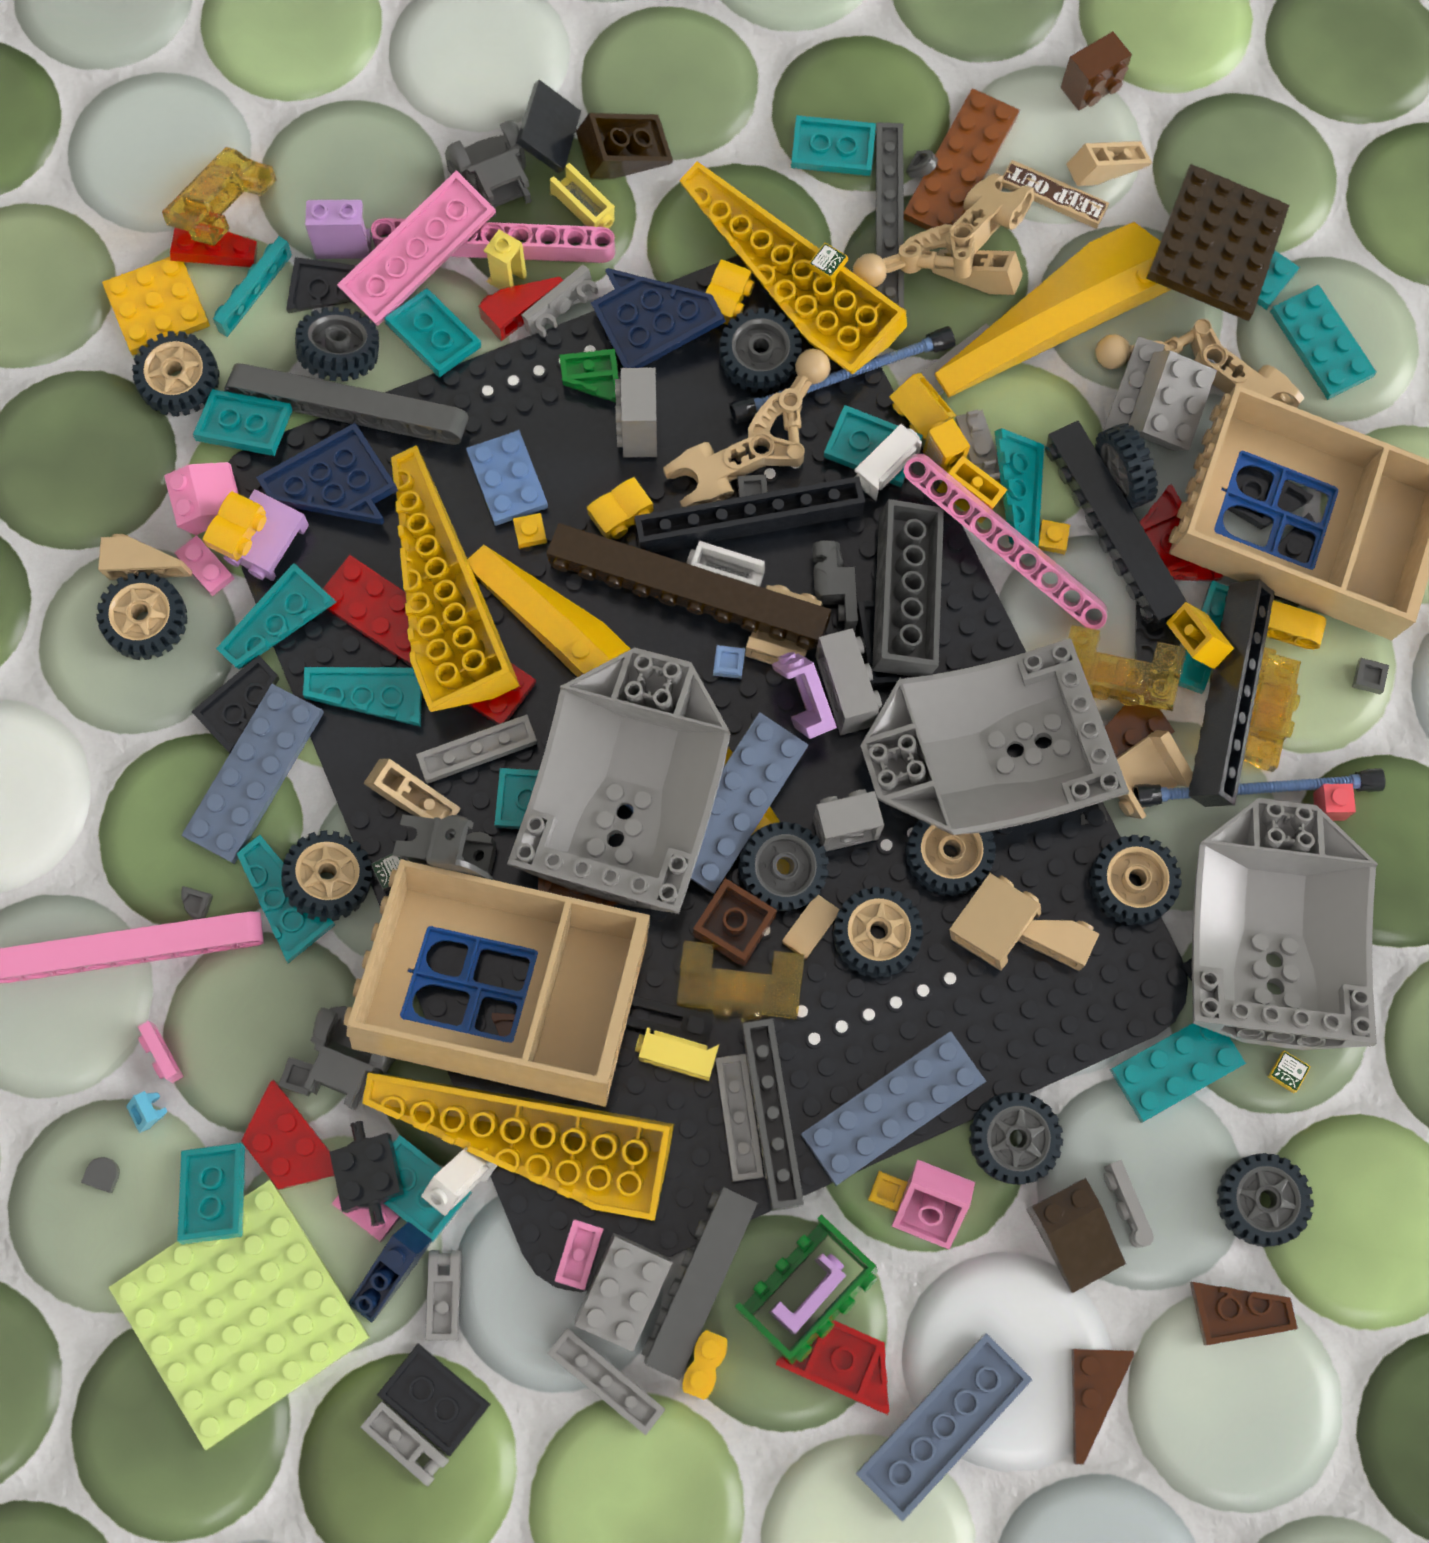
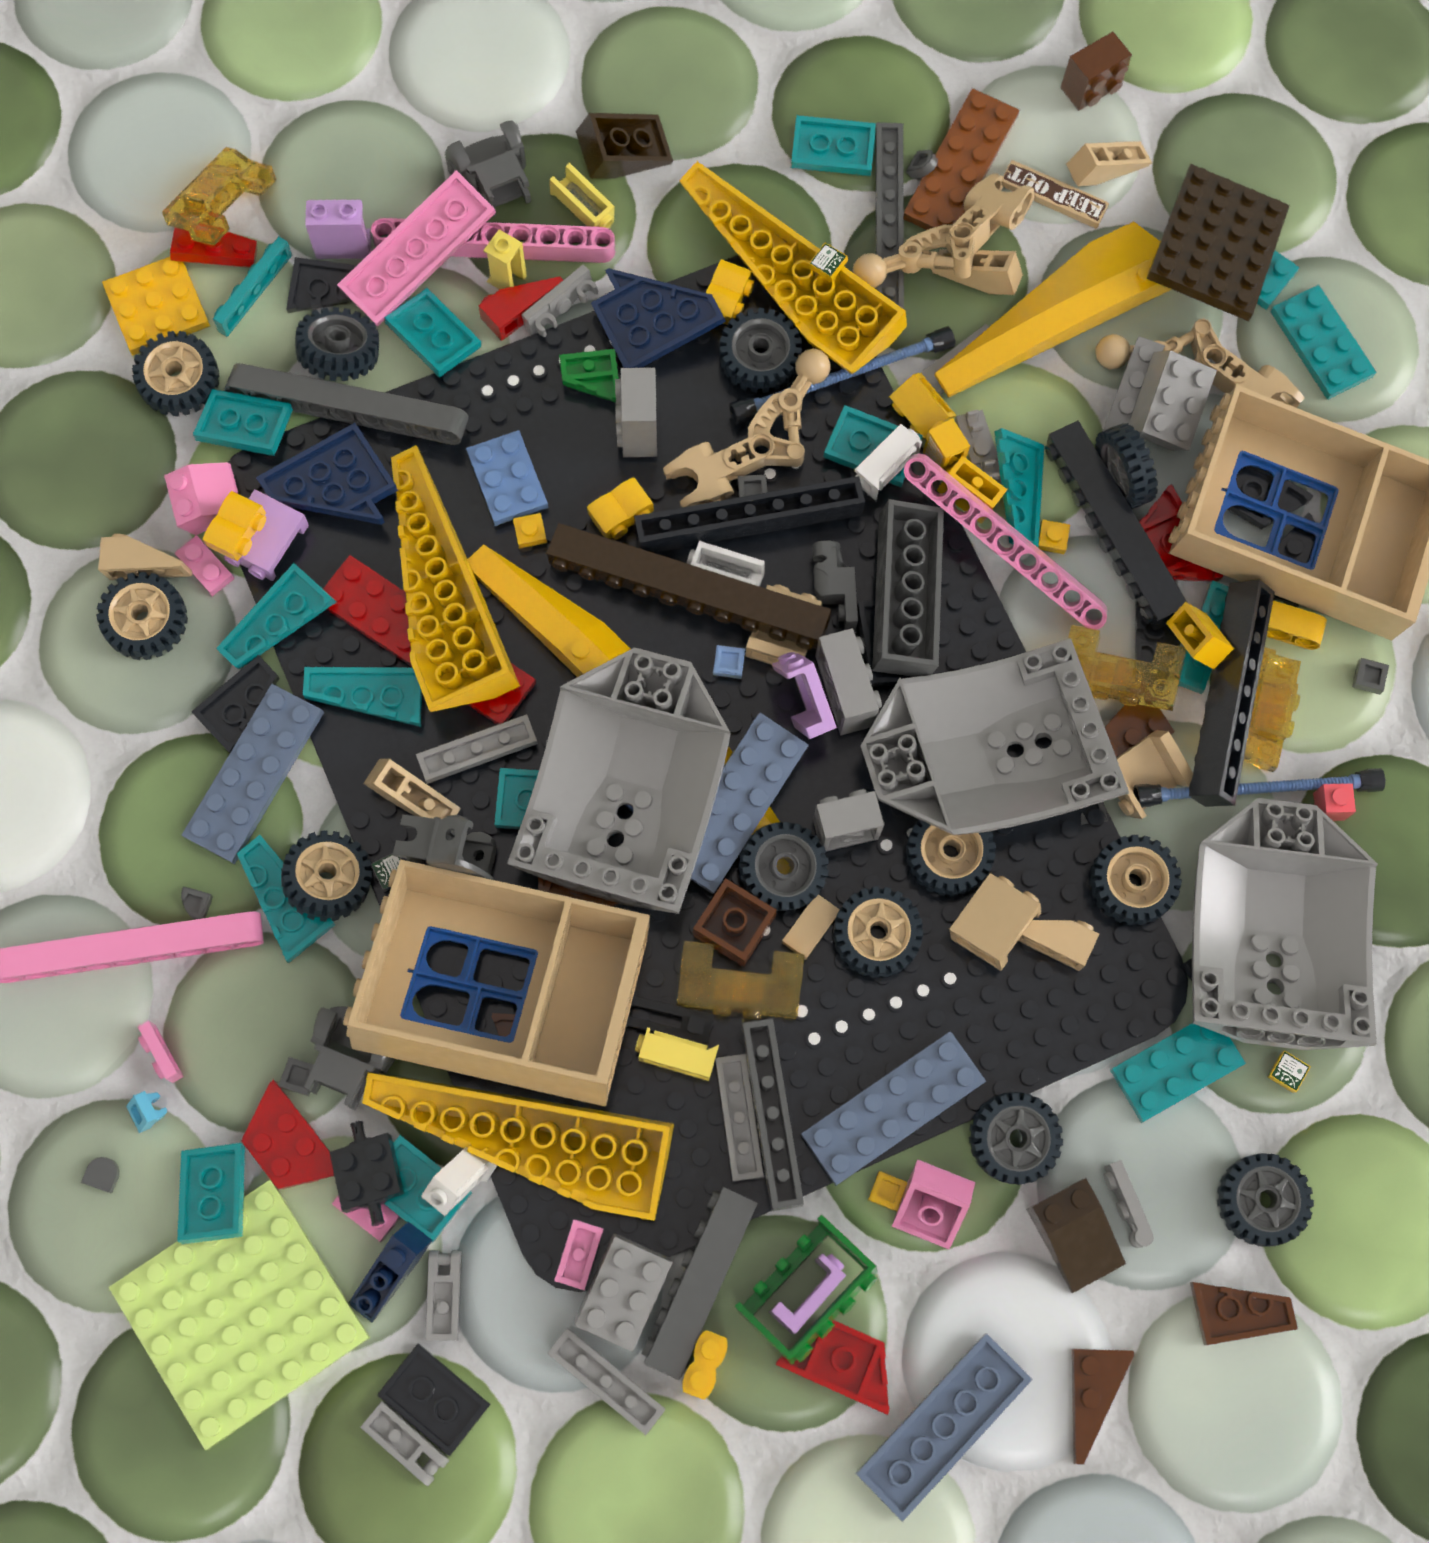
black tile [516,79,581,174] -> none

